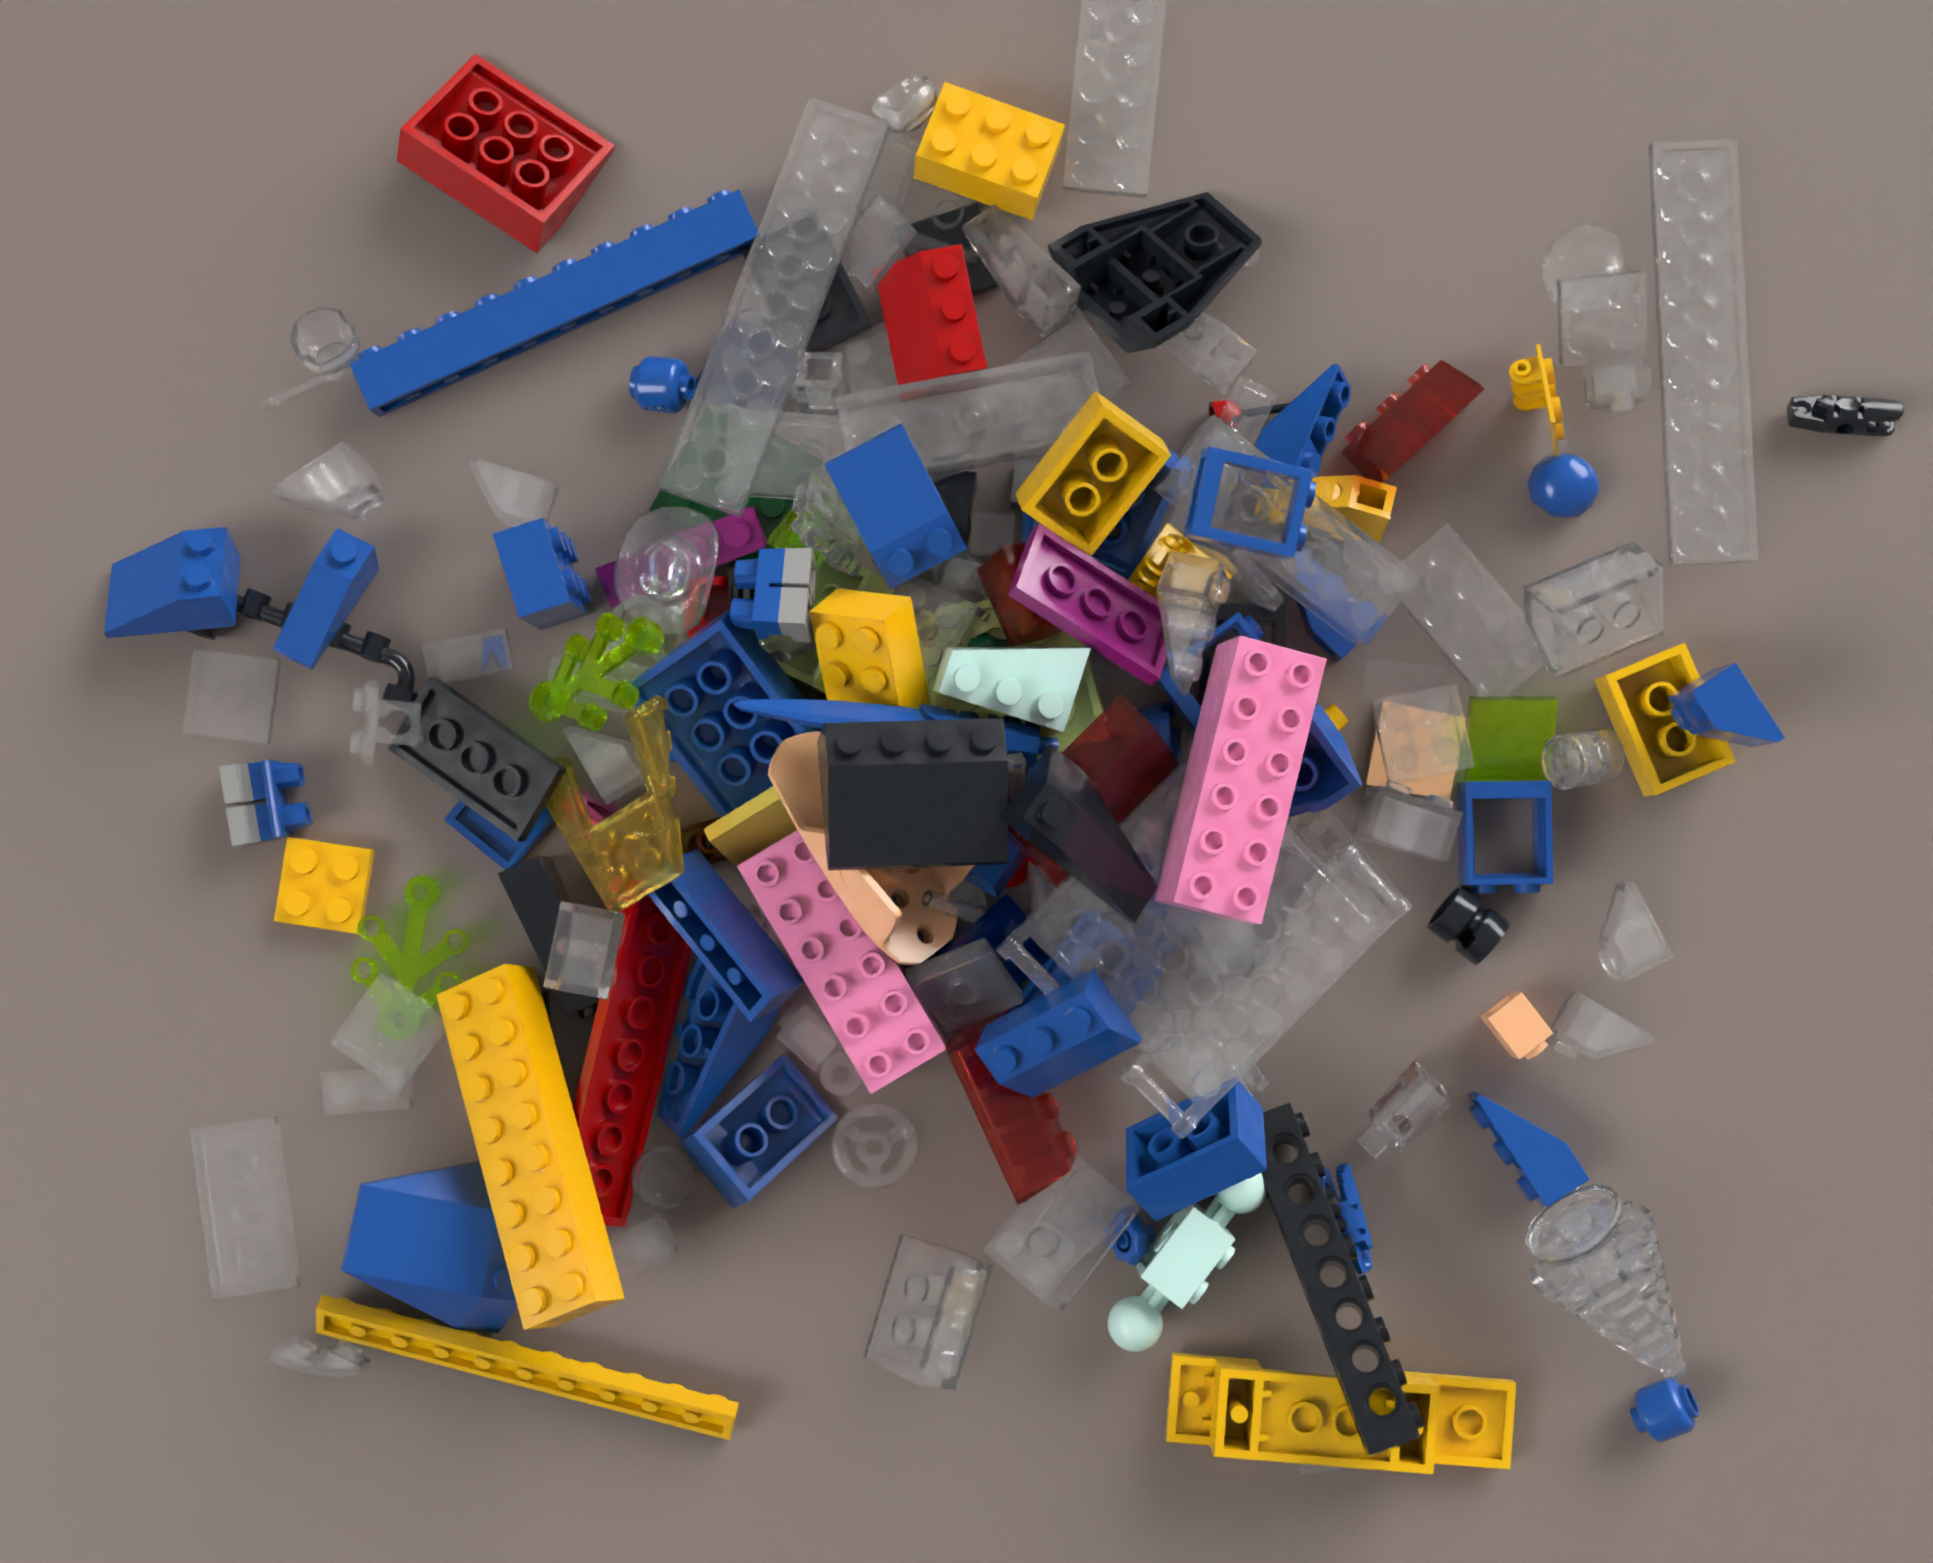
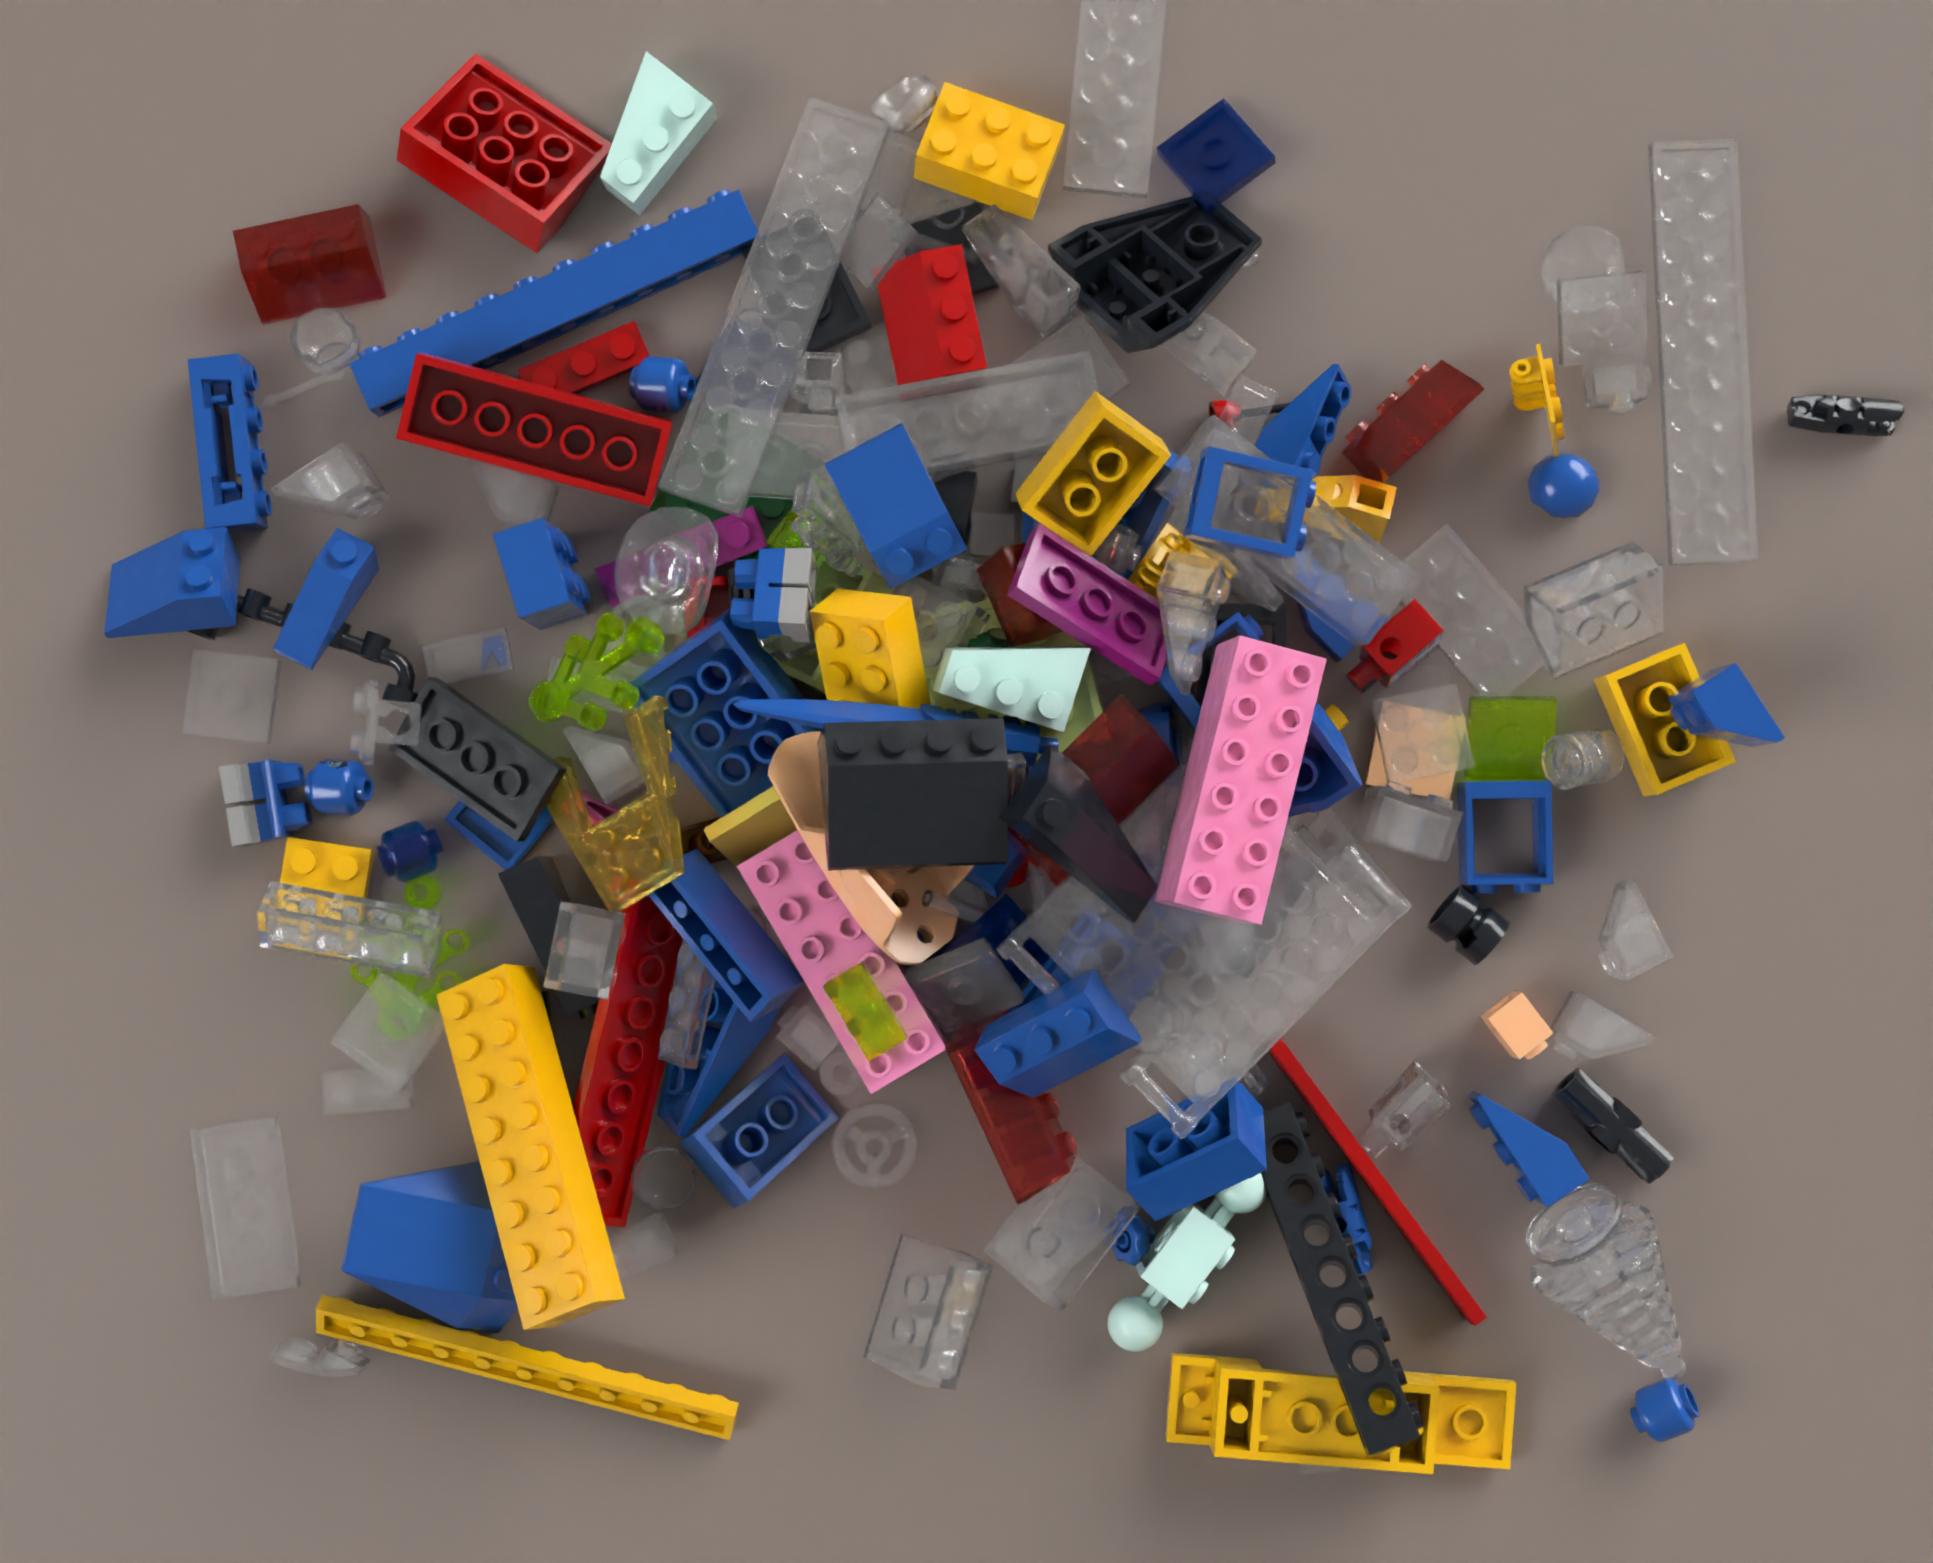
none -> blue brick [188,354,272,533]
none -> clear red slope [233,204,387,325]
none -> clear brick [257,881,442,978]
none -> blue head [305,759,374,816]
none -> clear blue head [375,820,443,883]
none -> red brick [396,352,673,507]
none -> red plate [517,320,650,394]
none -> light aqua wedge [600,51,718,216]
none -> clear plate [658,939,715,1069]
none -> clear neon green plate [823,961,908,1061]
none -> clear gear [1093,524,1145,576]
none -> clear blue tile [1156,98,1276,213]
none -> red tile [1264,1035,1487,1326]
none -> red torso [1346,599,1444,694]
none -> black piece [1553,1068,1674,1184]

